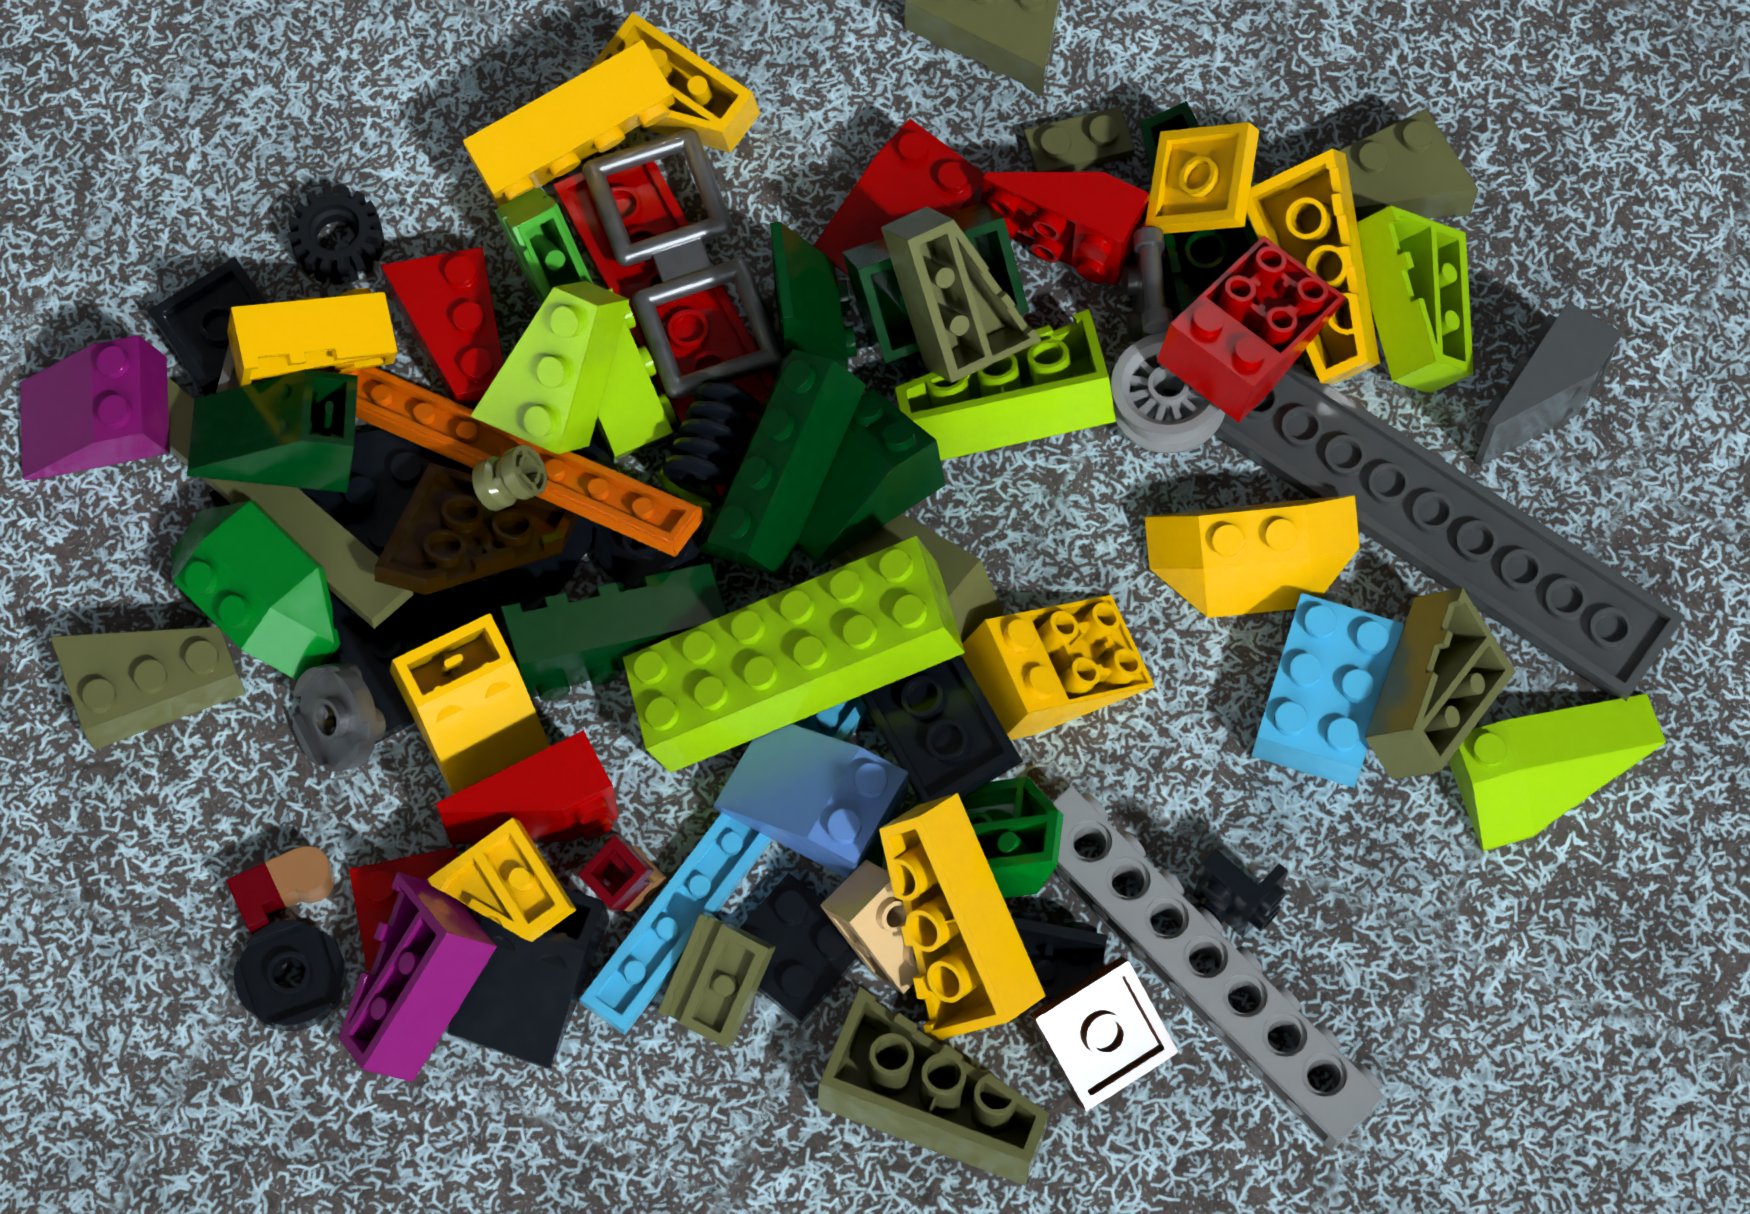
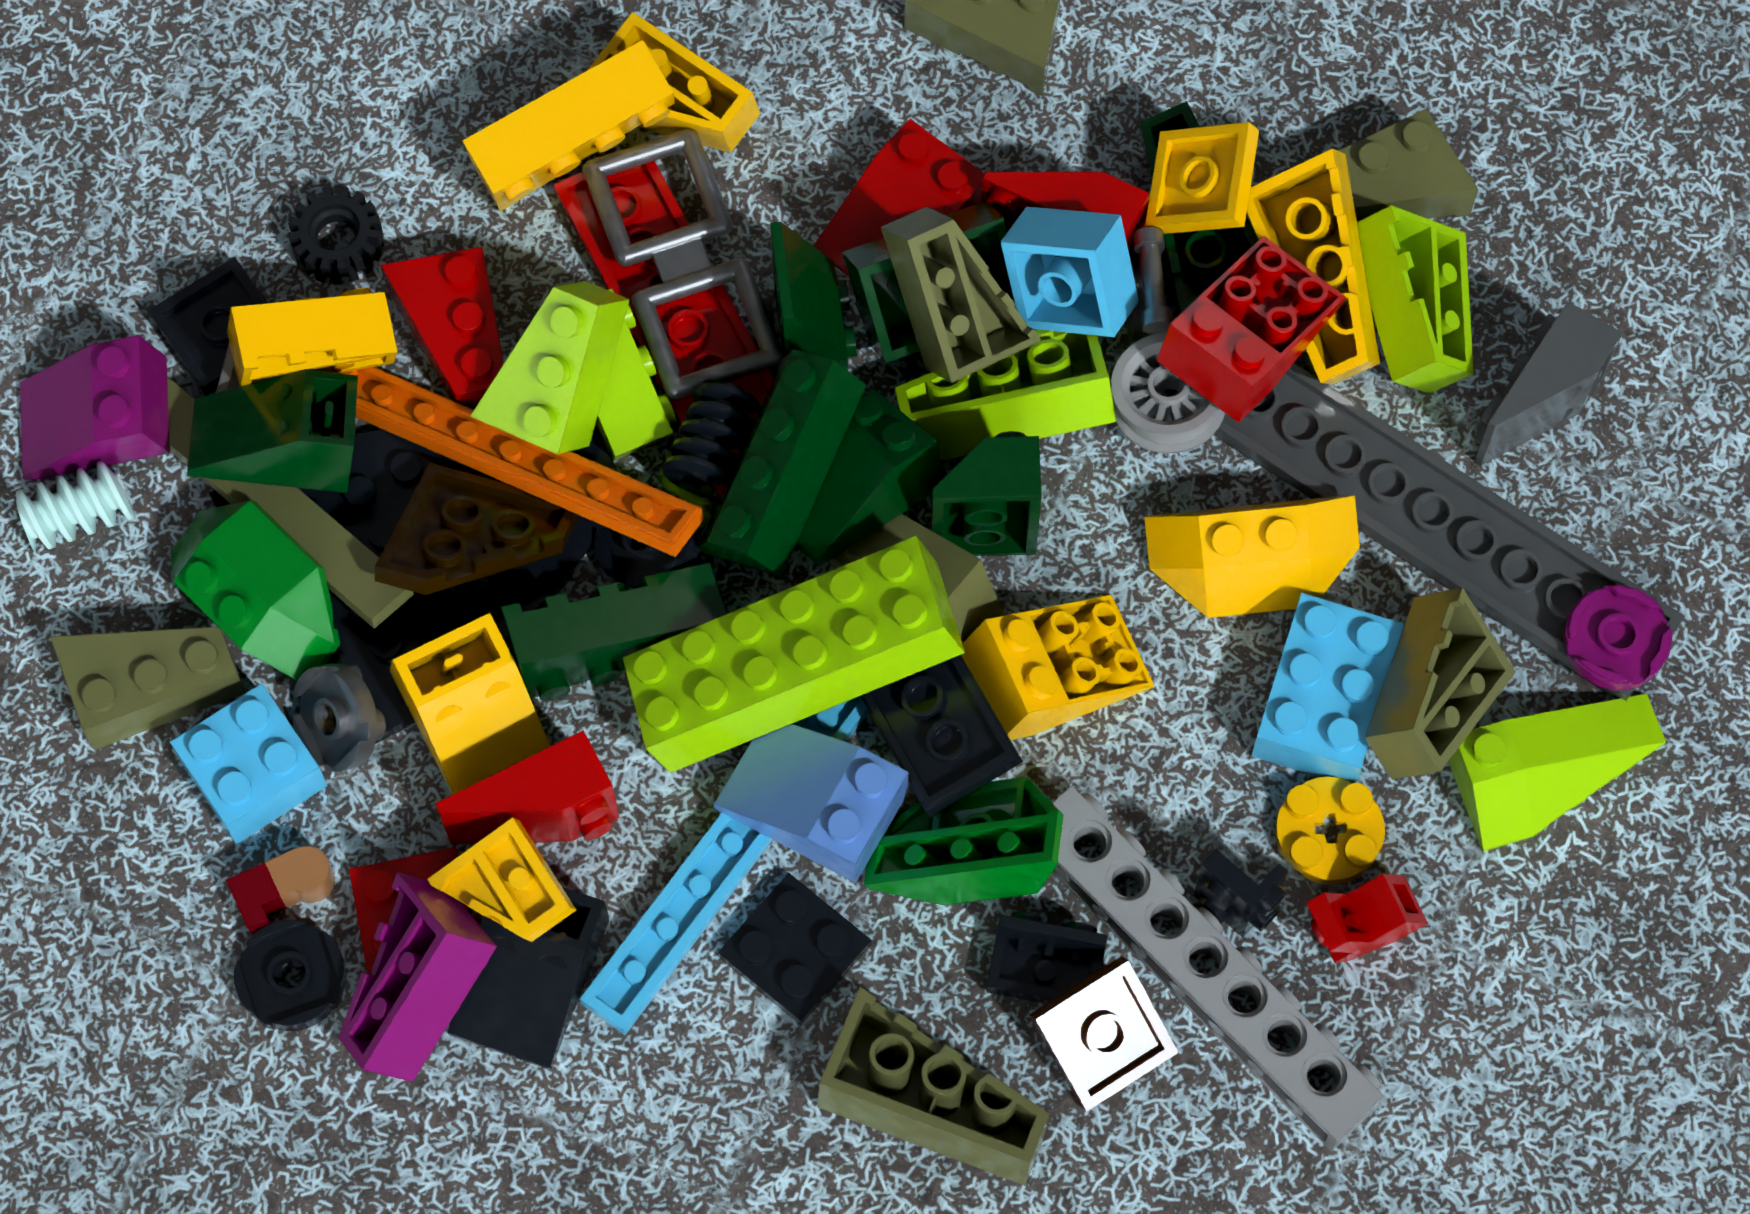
olive wheel [472,444,547,511] -> none
bright green brick [495,187,593,304] -> none
dark red leg [577,835,667,912] -> none
olive plate [658,912,776,1048] -> none
tan brick [820,860,919,994] -> none
yellow wedge [879,793,1046,1041] -> none
olive plate [1024,106,1135,172] -> none
none -> light aqua piece [16,461,136,554]
none -> medium azure brick [170,683,327,845]
none -> dark green slope [931,431,1042,556]
none -> medium azure brick [1001,207,1139,337]
none -> yellow plate [1275,777,1385,885]
none -> red brick [1306,873,1428,963]
none -> magenta tile [1562,584,1673,691]

